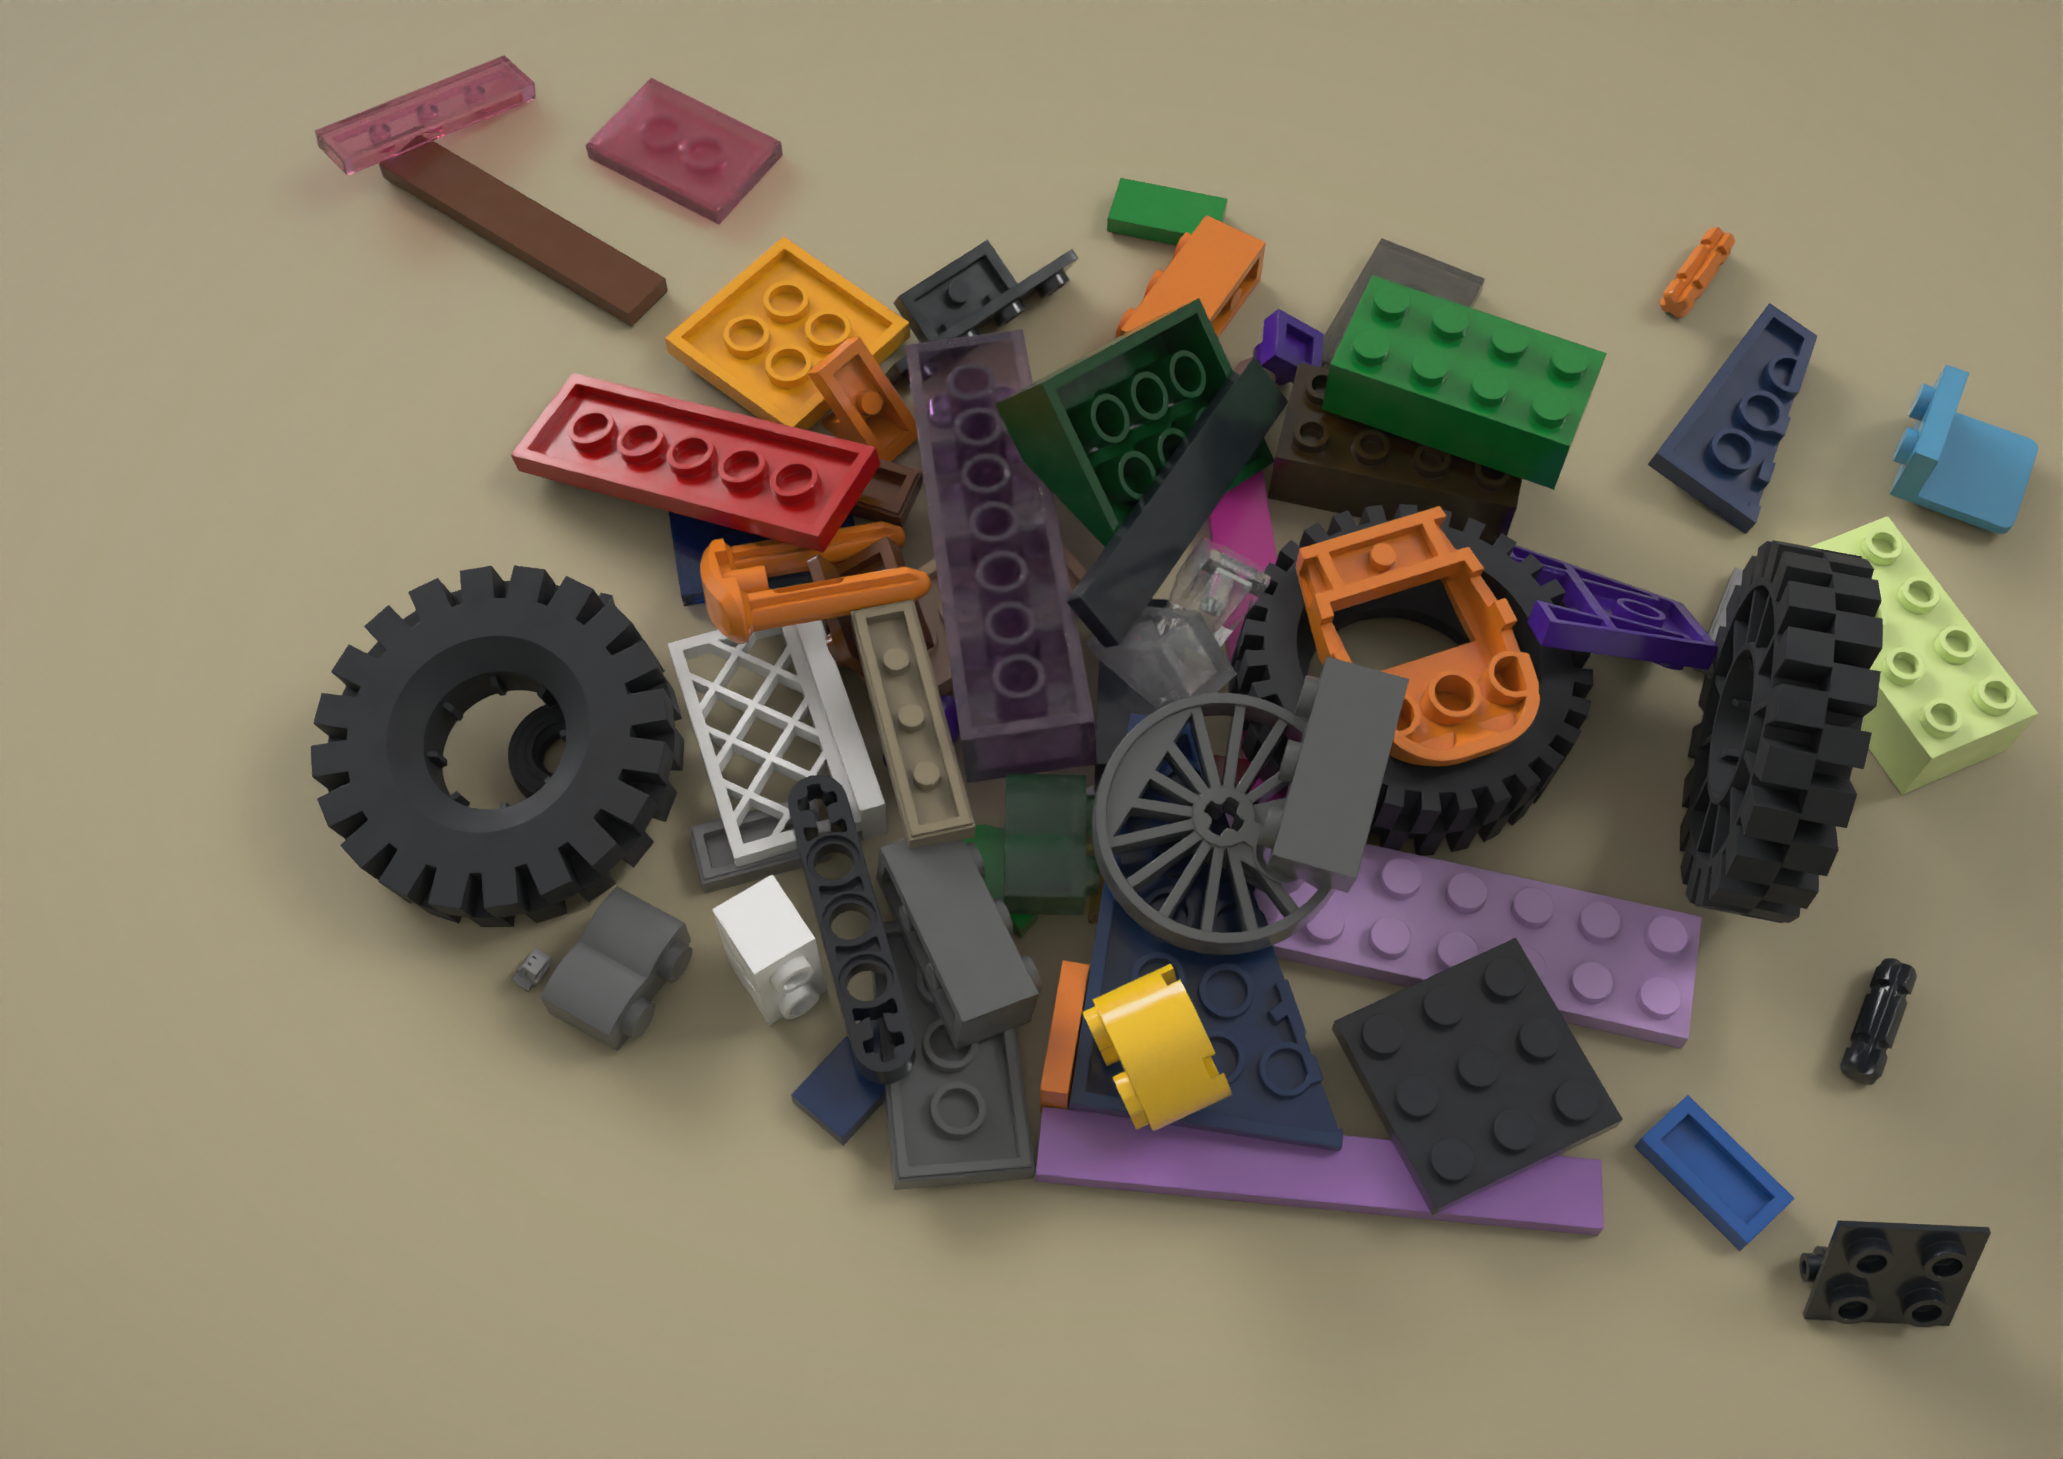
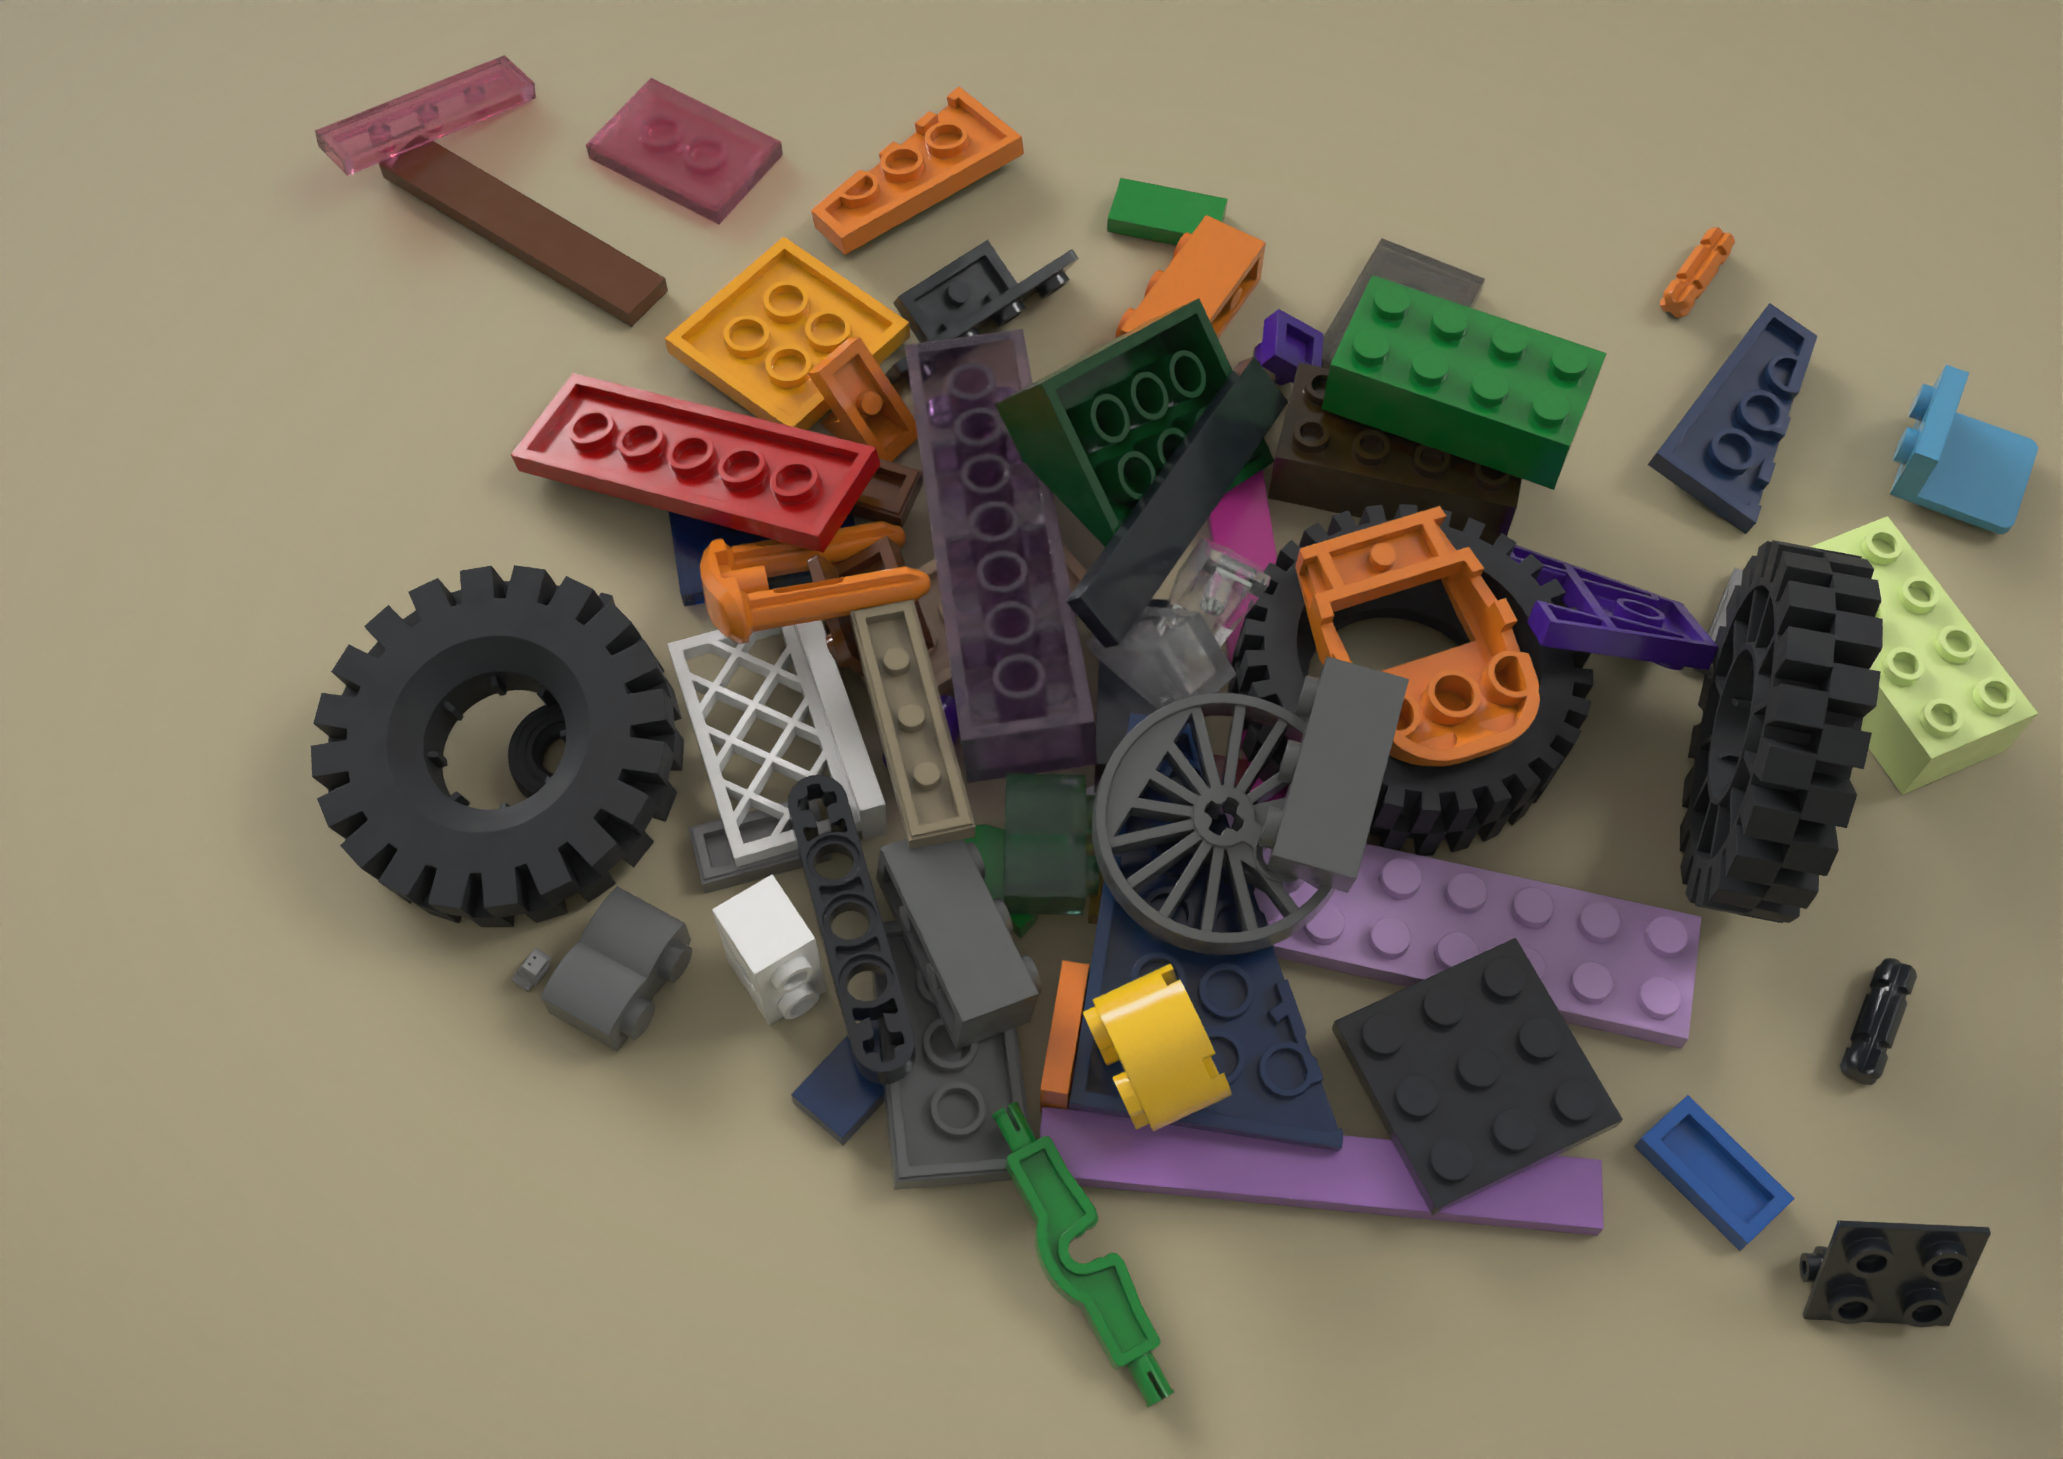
none -> orange wing [811,86,1024,255]
none -> green piece [992,1102,1175,1408]

